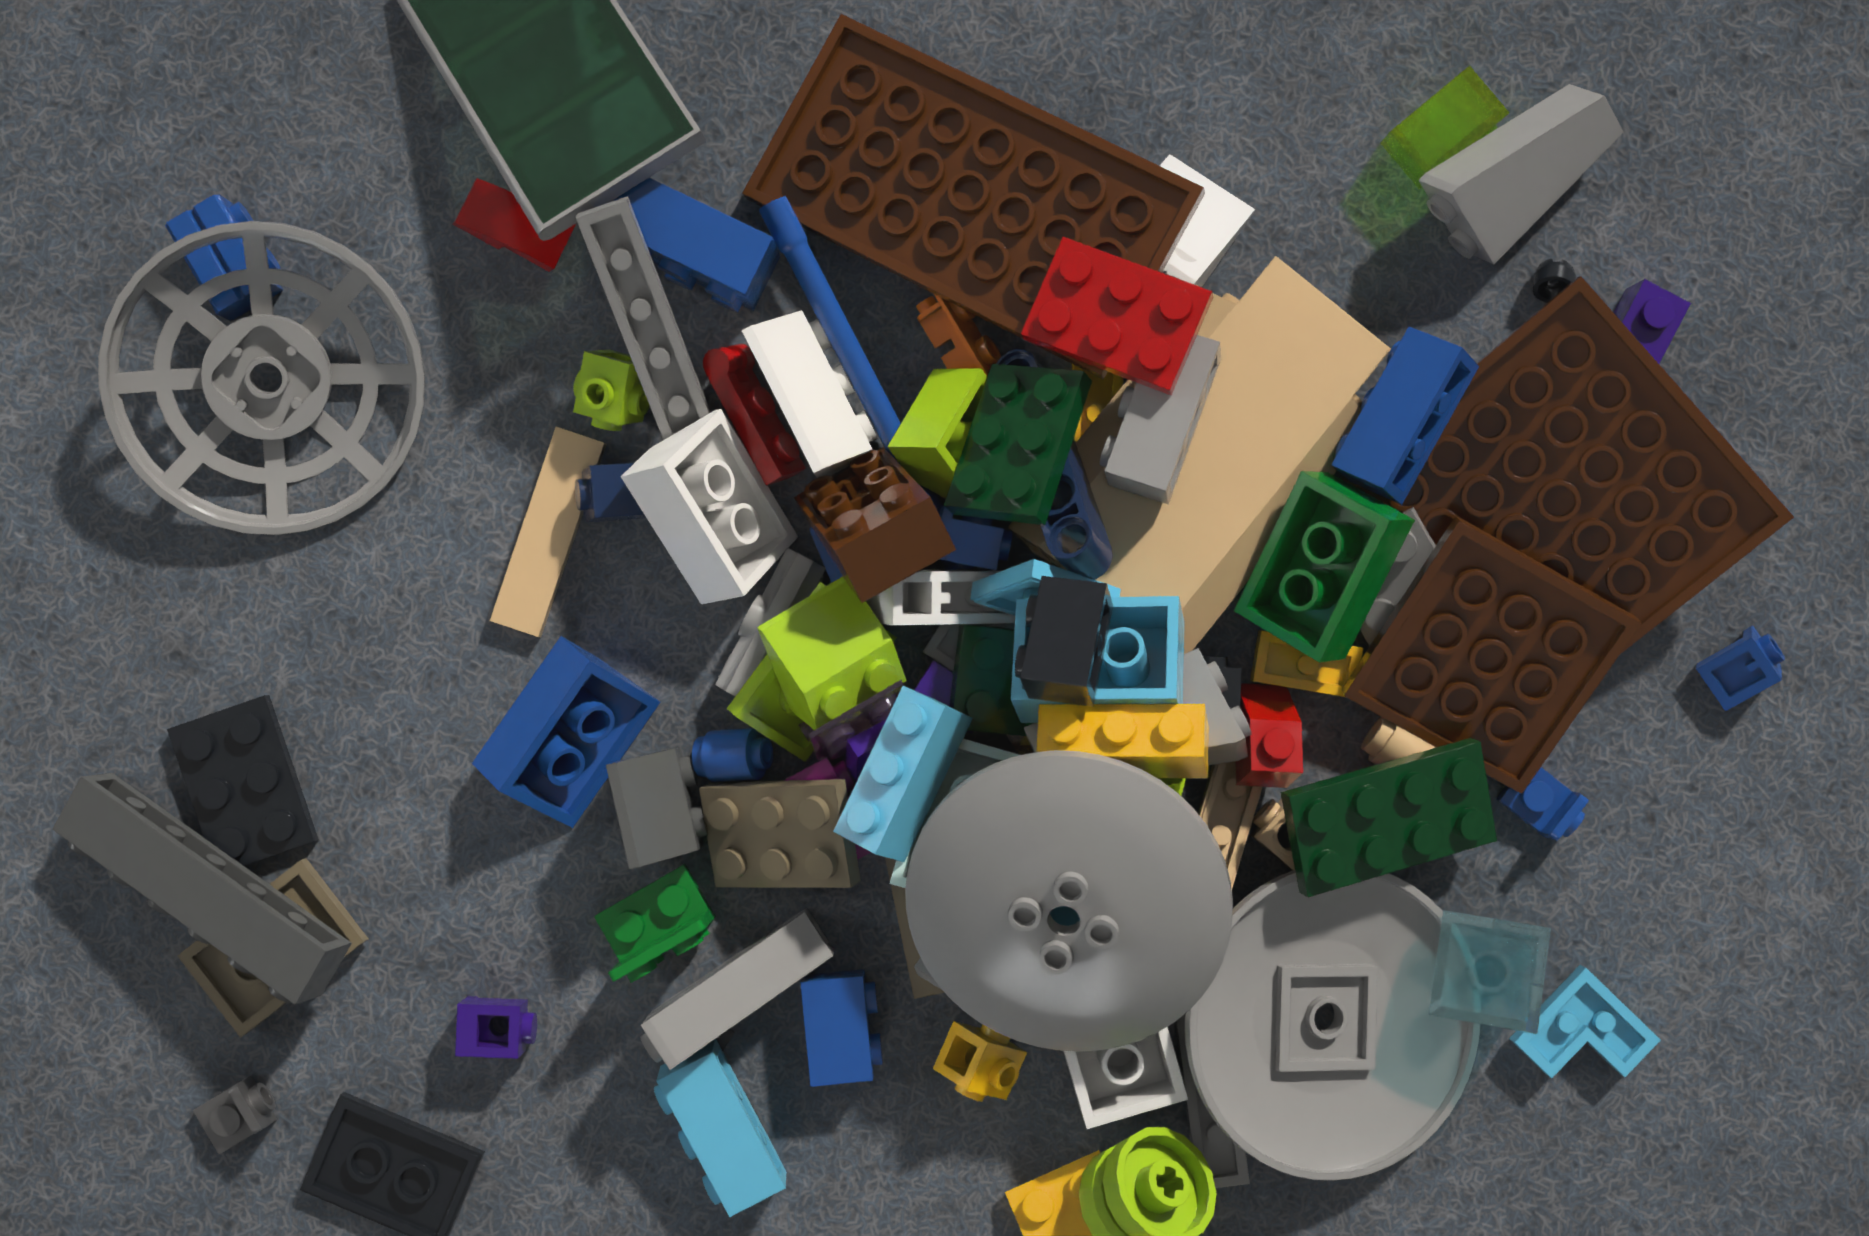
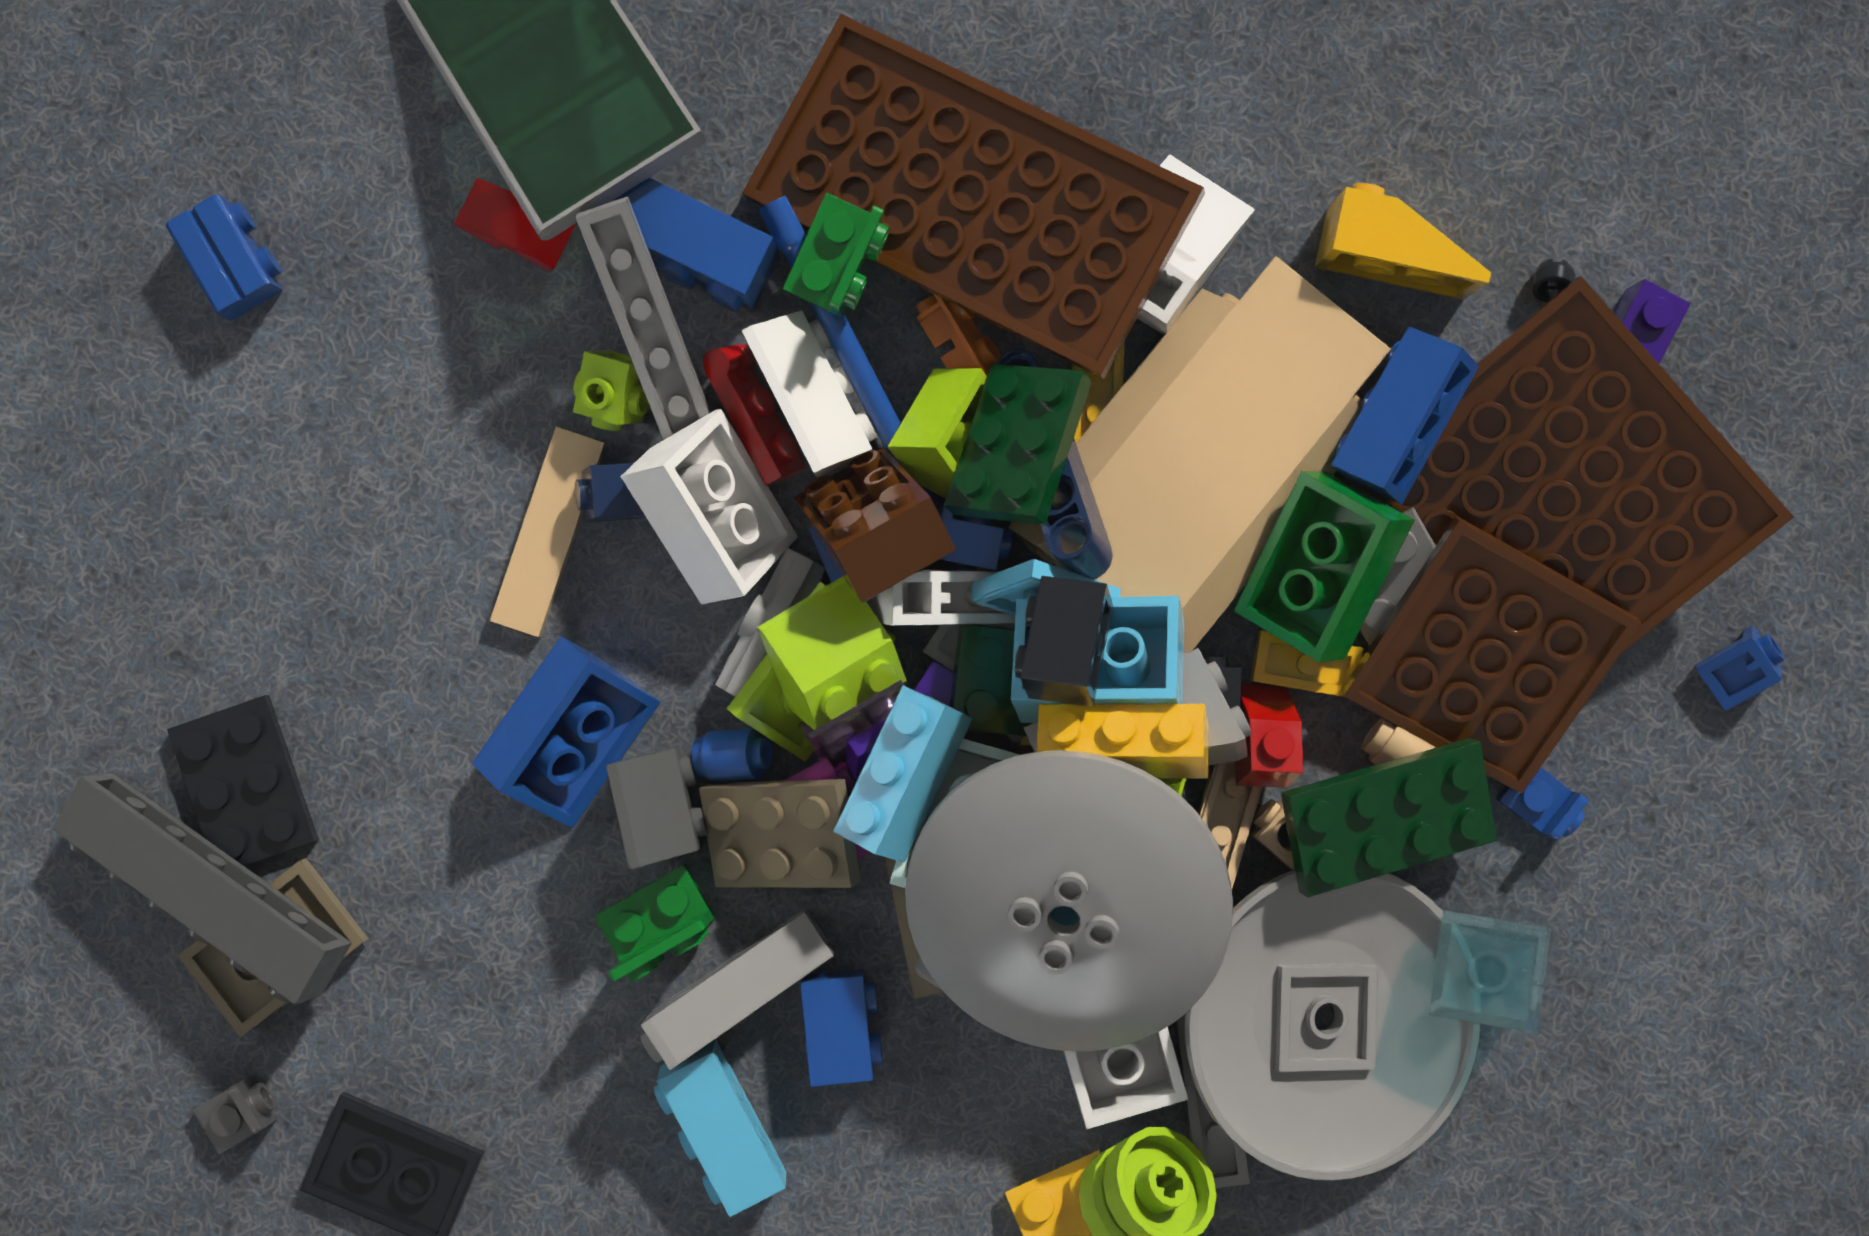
light grey dish [98,221,425,535] -> none
dark purple brick [455,996,537,1059] -> none
yellow brick [933,1021,1027,1102] -> none
red plate [1021,237,1213,396] -> none
light grey brick [1100,335,1221,505] -> none
clear neon green brick [1380,65,1509,190] -> none
light grey slope [1418,84,1624,265] -> none
medium azure plate [1509,965,1661,1078] -> none
none -> green bracket [783,192,889,317]
none -> yellow slope [1314,183,1491,300]

